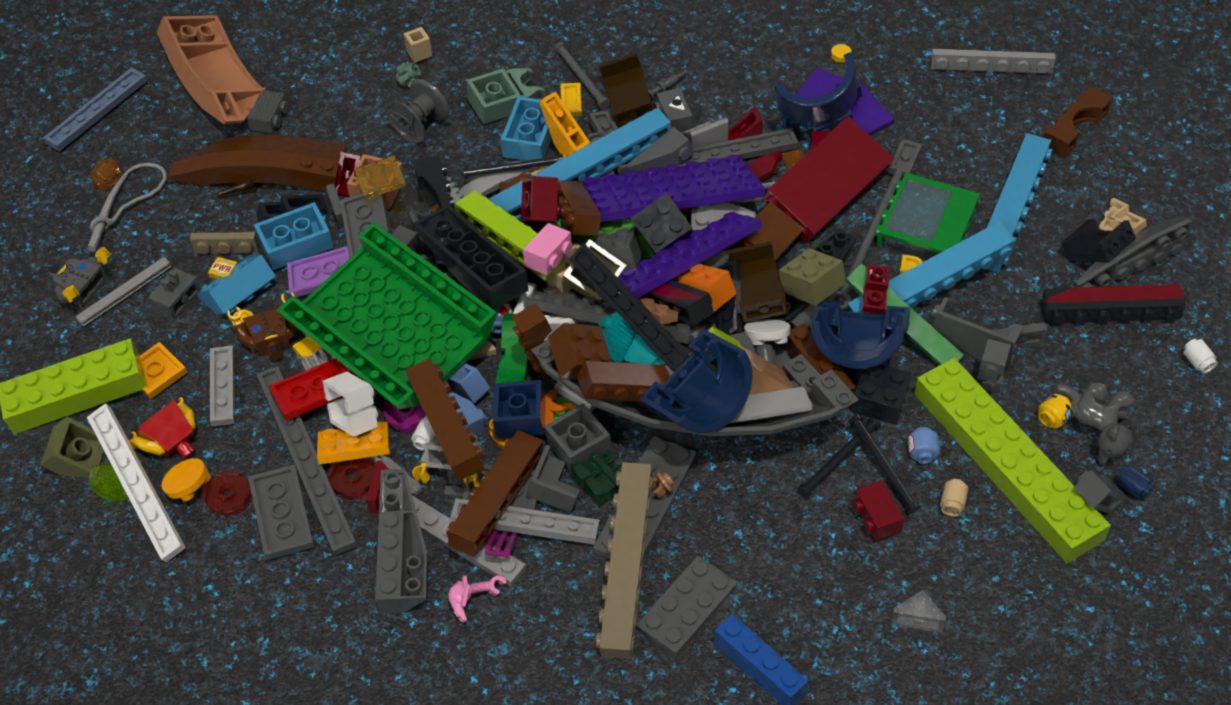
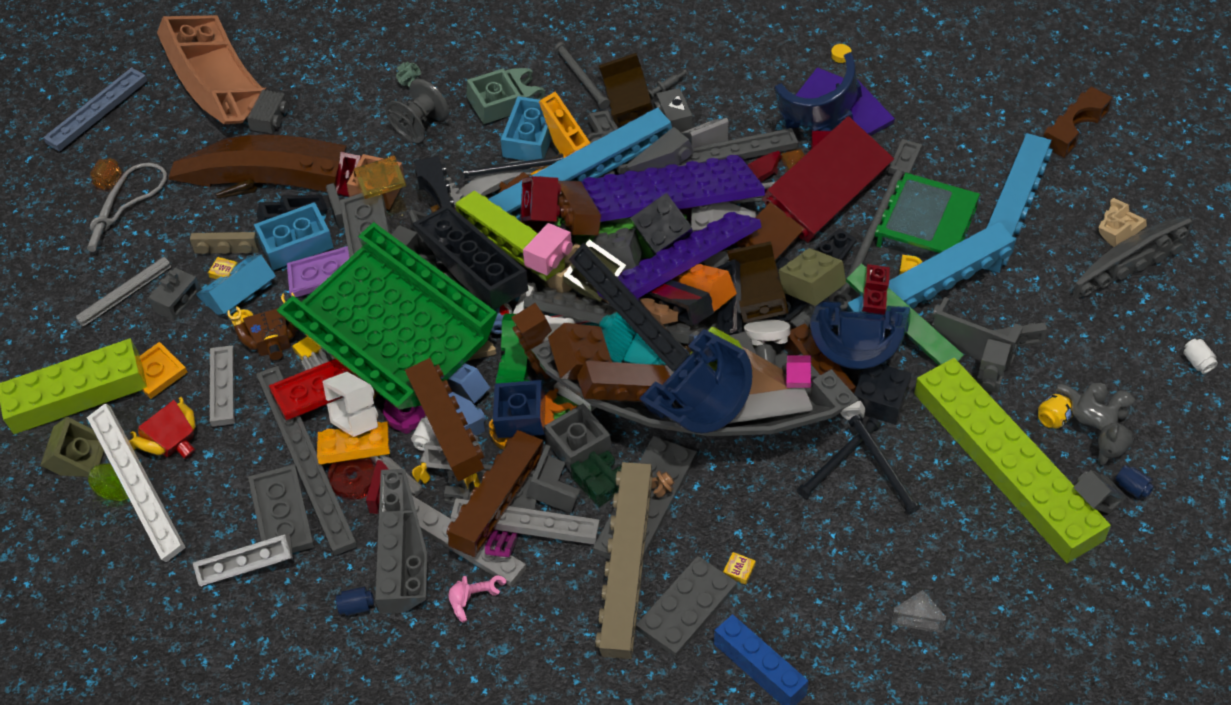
dark grey torso [49,247,112,308] -> none
light orange tile [161,458,211,501] -> none
clear red plate [202,470,252,515] -> none
tan brick [404,27,432,63] -> none
yellow tile [560,83,582,117] -> none
dark red slope [728,106,763,141] -> none
dark red brick [852,480,904,541] -> none
medium blue head [908,427,940,464] -> none
light grey plate [931,49,1056,74] -> none
tan brick [940,479,968,517] -> none
black brick [1041,284,1186,324] -> none
black panel [1061,219,1136,262] -> none
none -> light grey slope [193,534,293,587]
none -> dark blue brick [336,586,374,616]
none -> tile [723,552,756,585]
none -> dark pink slope [787,355,811,388]
none -> white tile [841,401,865,420]

